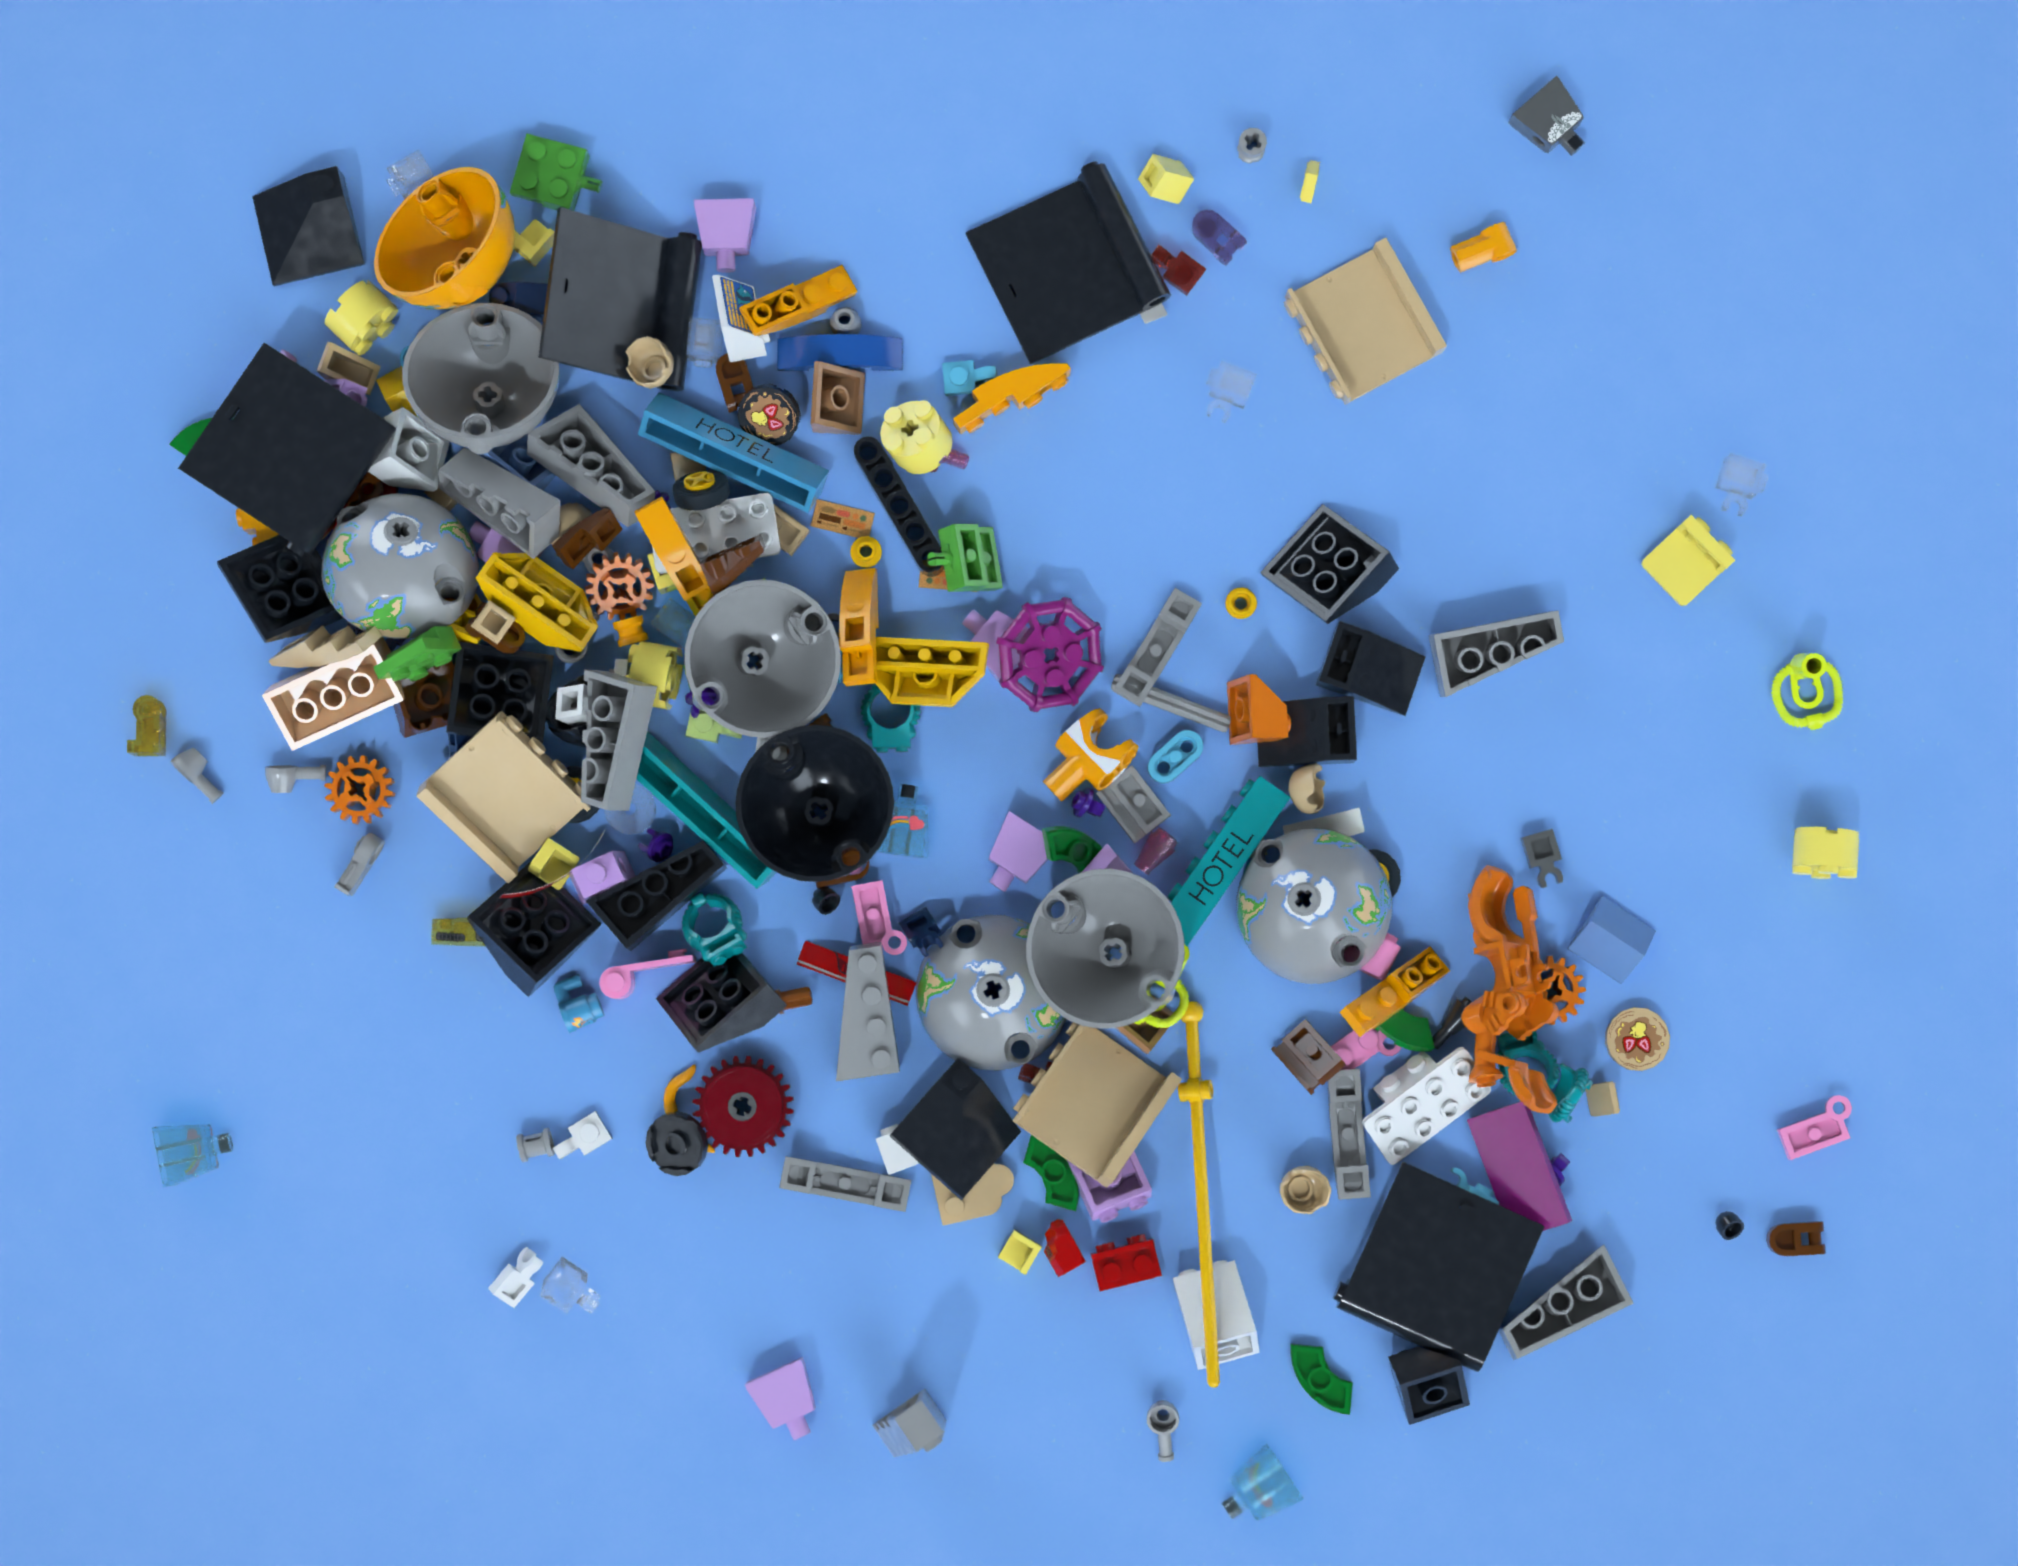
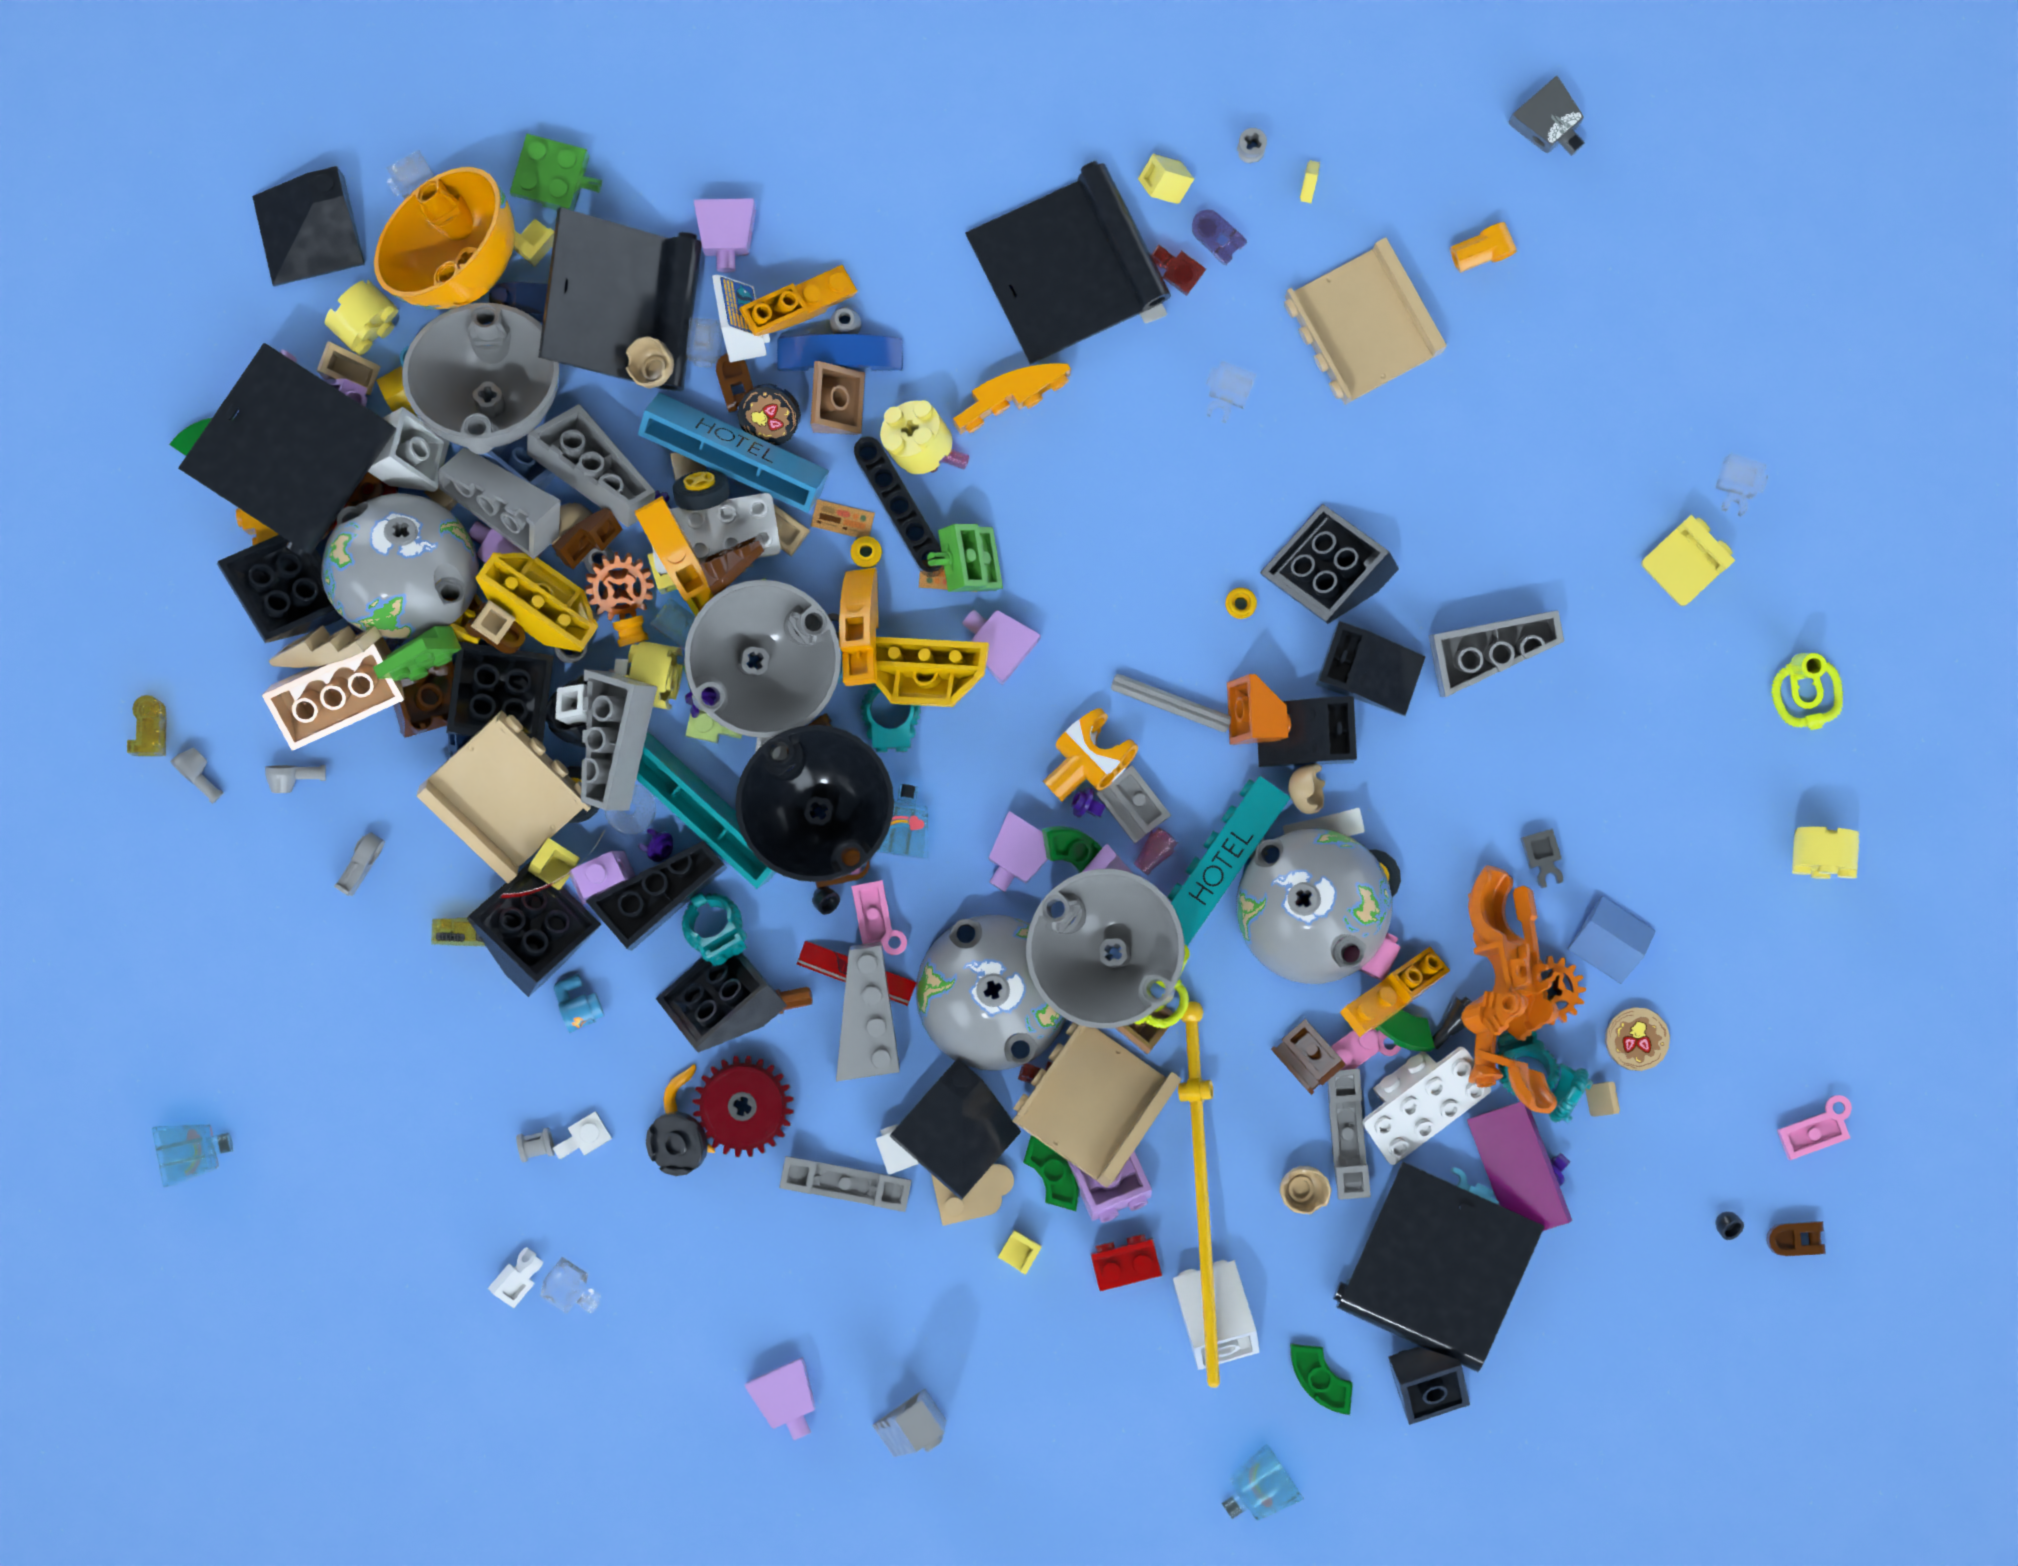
orange gear [324,755,395,825] -> none
bright pink door [599,949,697,1000] -> none
dark blue plate [899,907,944,957] -> none
medium azure plate [942,360,997,396] -> none
magenta plate [996,597,1104,712] -> none
red rock [1044,1219,1086,1277] -> none
light grey slope [1113,588,1202,707] -> none
light grey bar [1147,1400,1179,1462] -> none
medium azure plate [1148,730,1203,784] -> none
light grey wedge [1499,1245,1634,1361] -> none

